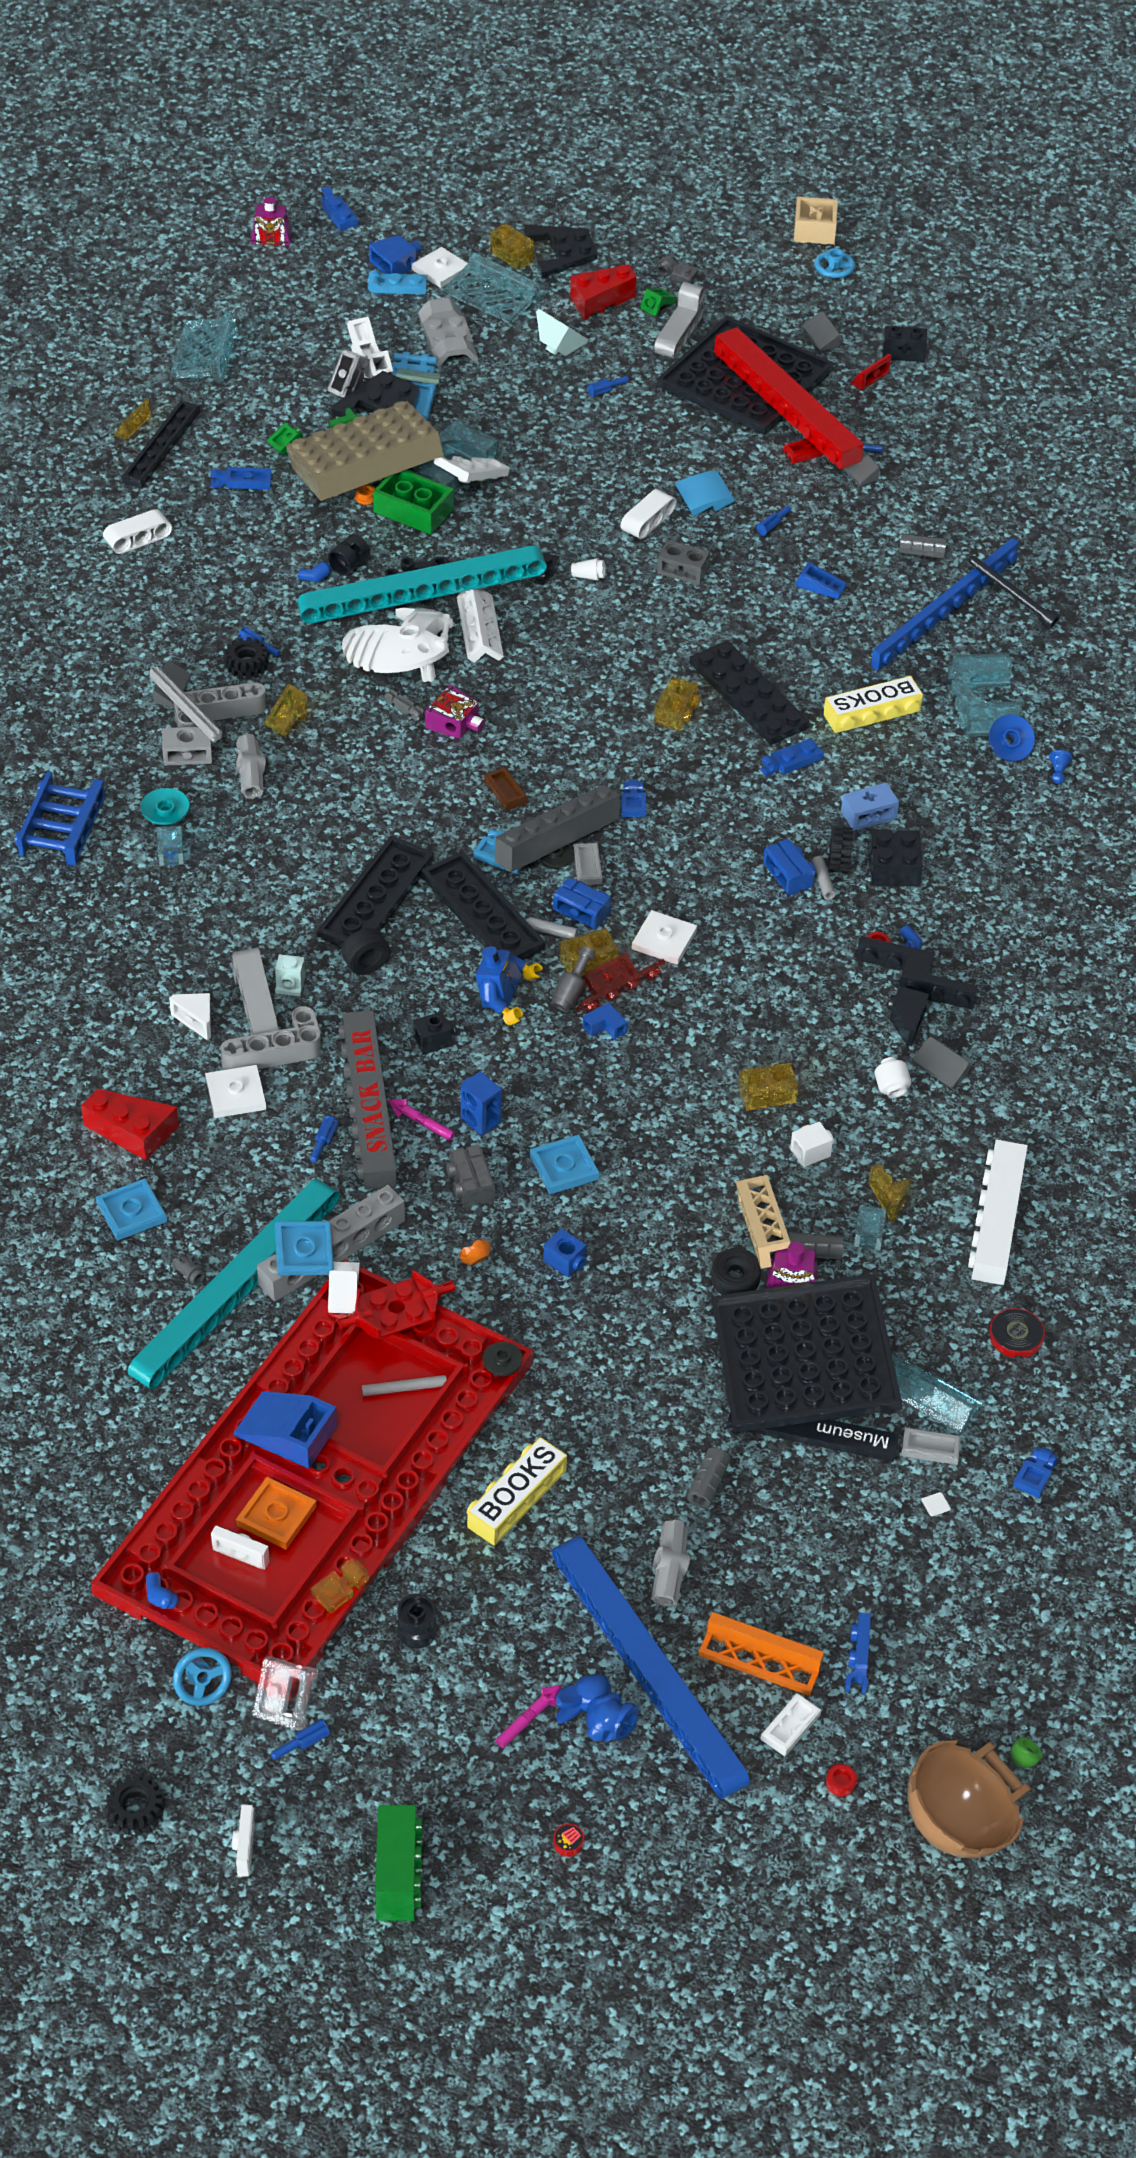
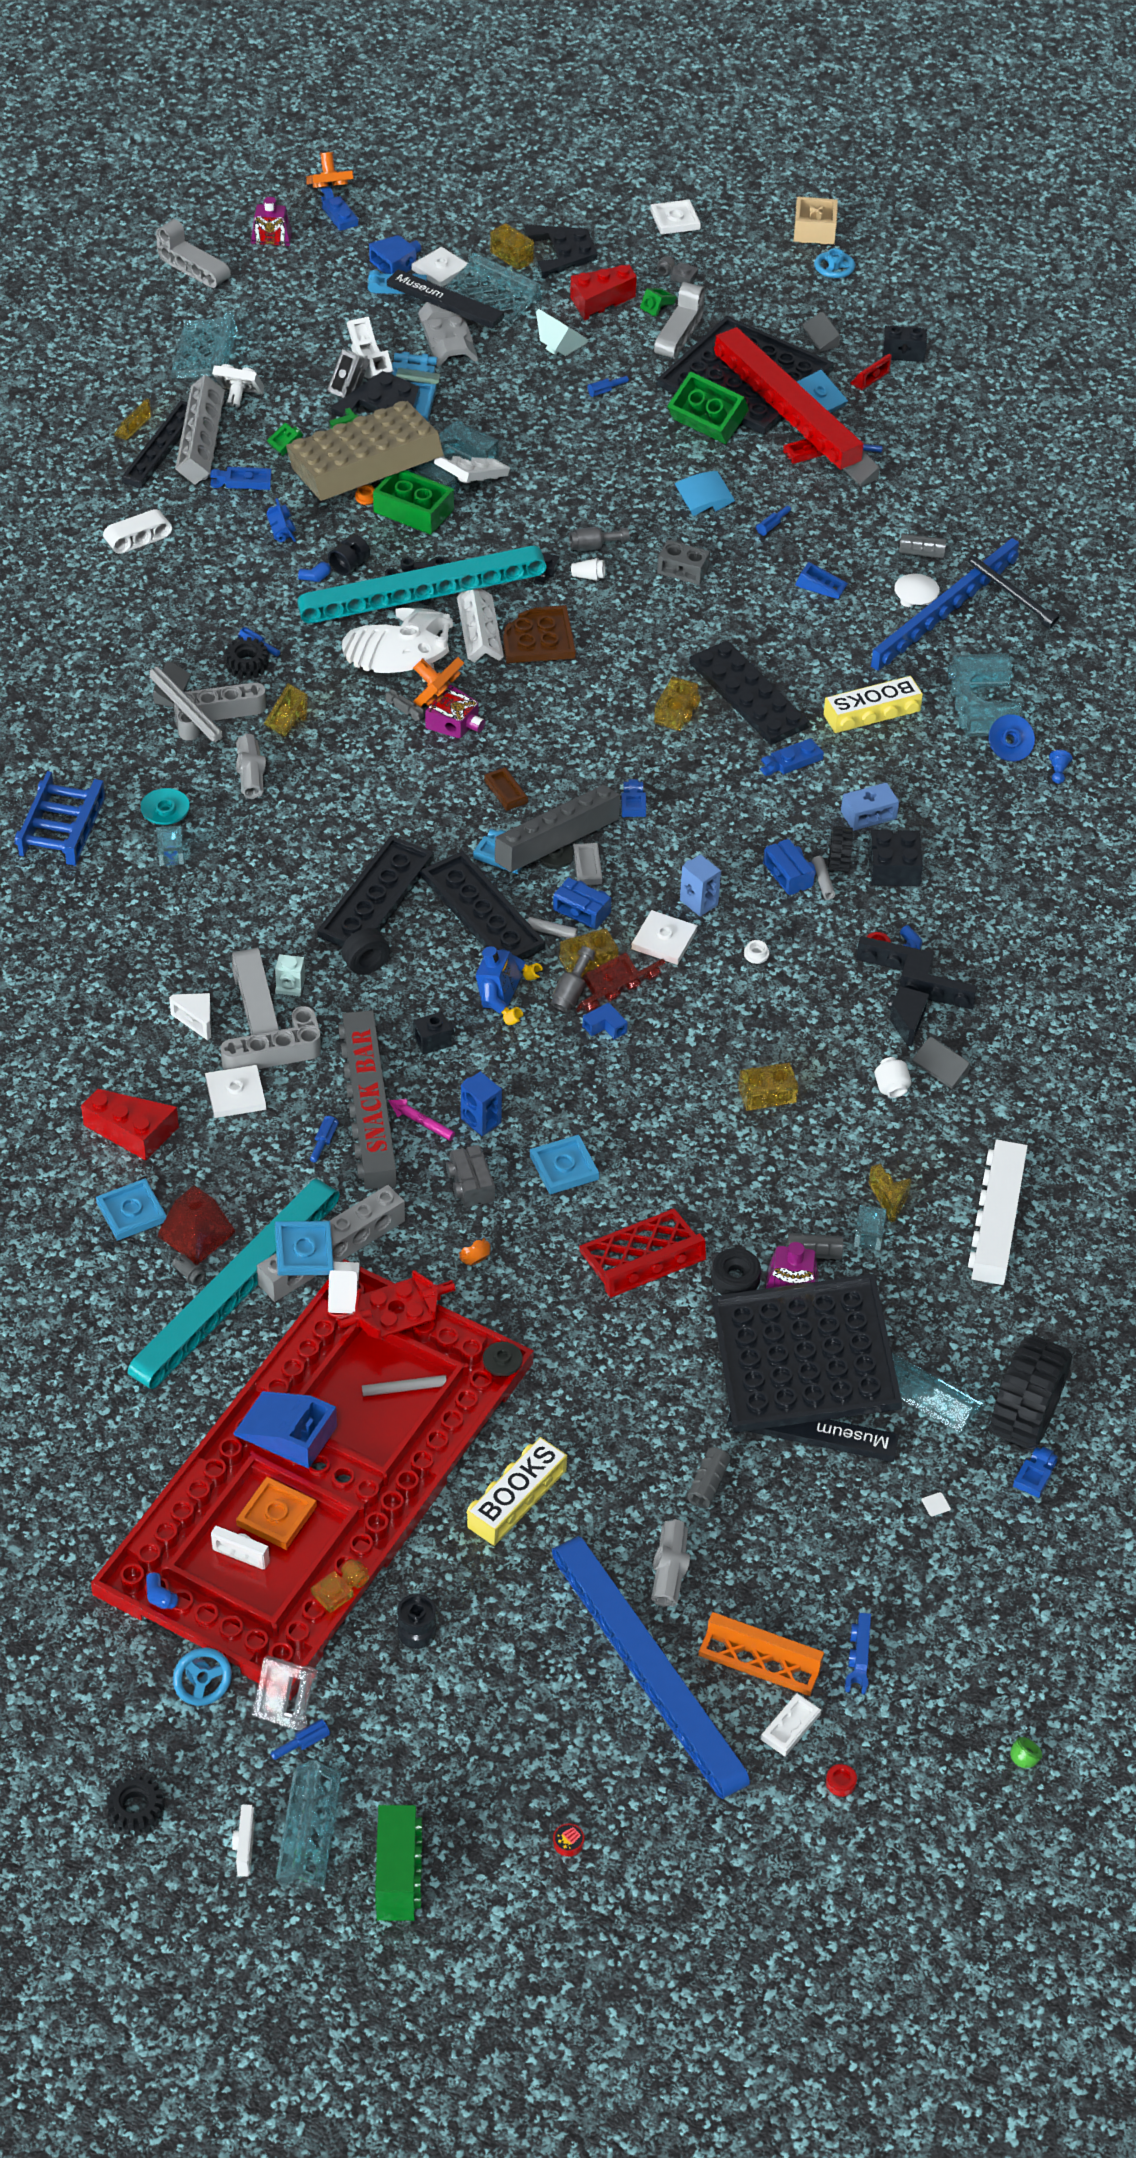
light grey brick [162,727,212,766] -> none
dark pink piece [495,1684,562,1748] -> none
blue brick [543,1228,587,1278] -> none
blue animal [556,1674,639,1742] -> none
white beam [621,489,676,539] -> none
tan fence [736,1175,790,1269] -> none
white brick [790,1122,834,1167] -> none
light grey tile [901,1427,961,1465] -> none
medium nougat windscreen [907,1740,1031,1859] -> none
black tile [989,1308,1045,1358] -> none
none -> light grey beam [156,219,231,288]
none -> clear red slope [158,1185,235,1265]
none -> light grey brick [175,374,225,485]
none -> white plate [212,364,265,407]
none -> blue hinge [267,498,296,542]
none -> clear light blue fence [275,1759,341,1888]
none -> orange plate [306,152,353,188]
none -> black tile [387,269,504,329]
none -> orange plate [412,657,464,707]
none -> reddish brown plate [503,605,576,663]
none -> flat silver piece [569,527,630,552]
none -> red fence [579,1209,706,1298]
none -> white plate [650,200,701,234]
none -> green brick [667,371,749,444]
none -> medium blue brick [680,854,721,916]
none -> white plate [744,940,769,964]
none -> dark azure plate [797,370,848,413]
none -> white dish [895,574,939,607]
none -> black tyre [990,1335,1072,1449]

